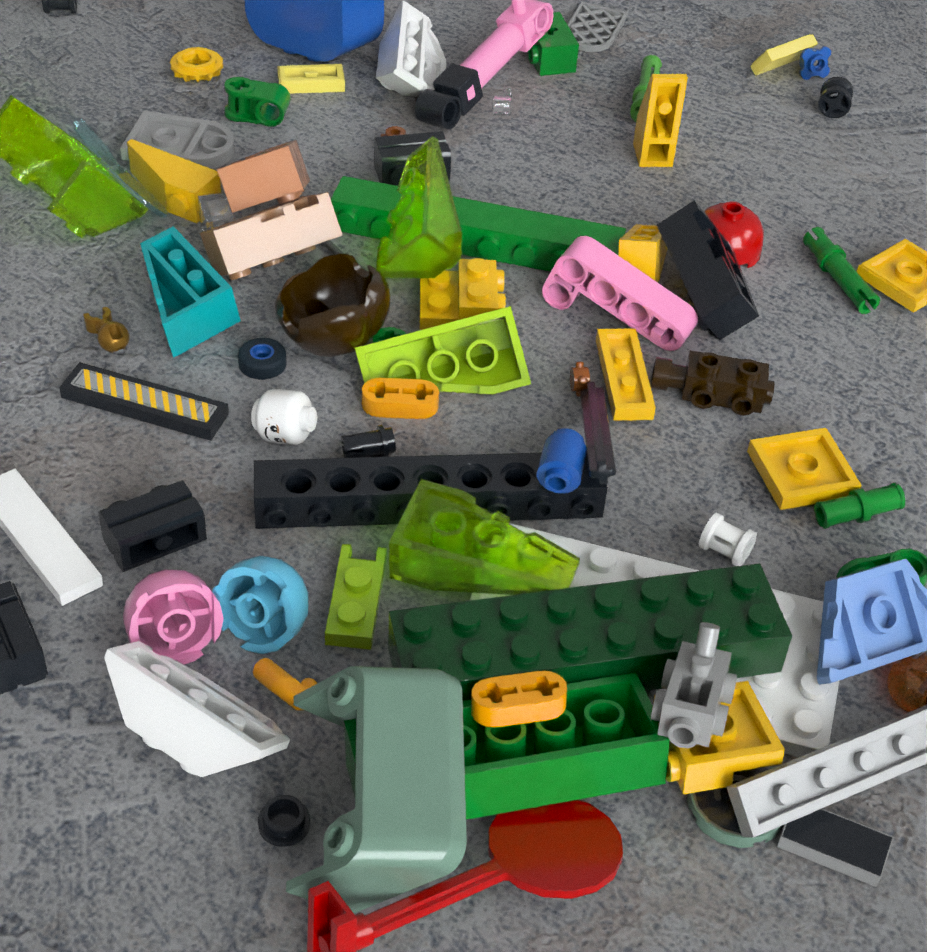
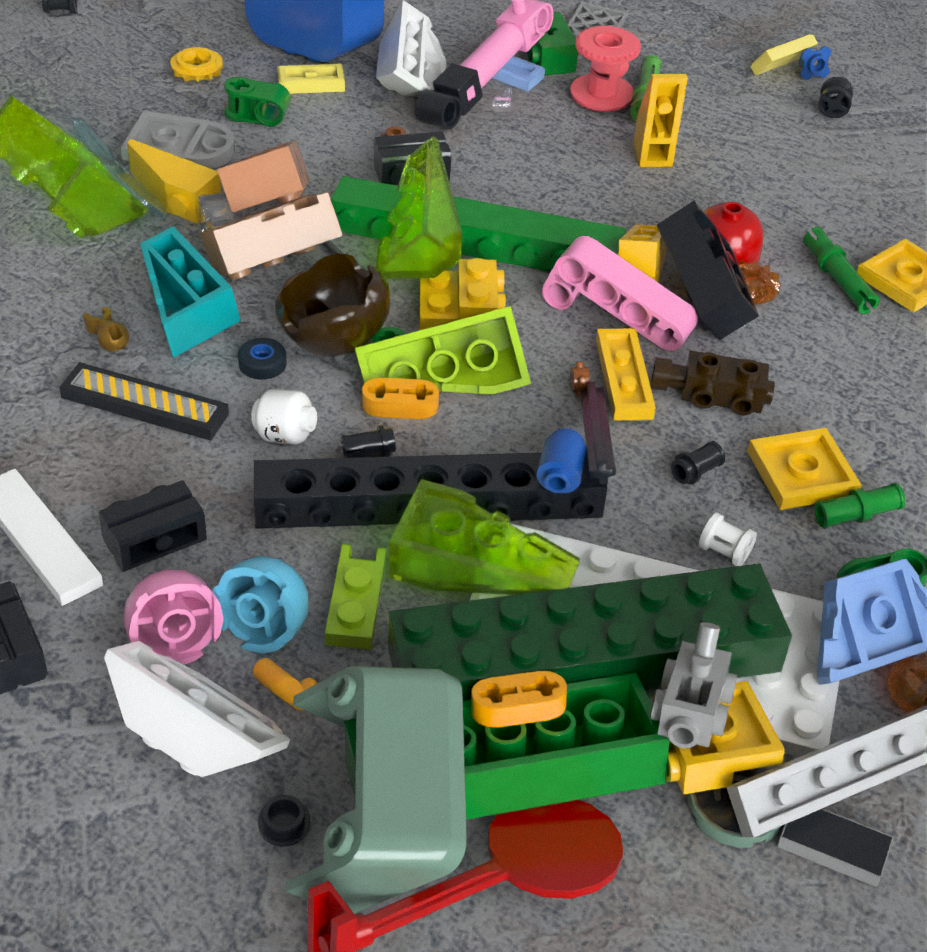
none -> light blue tile [492,56,545,92]
none -> coral hose [570,25,641,112]
none -> black pin [671,441,726,485]
none -> clear orange gear [739,260,781,304]

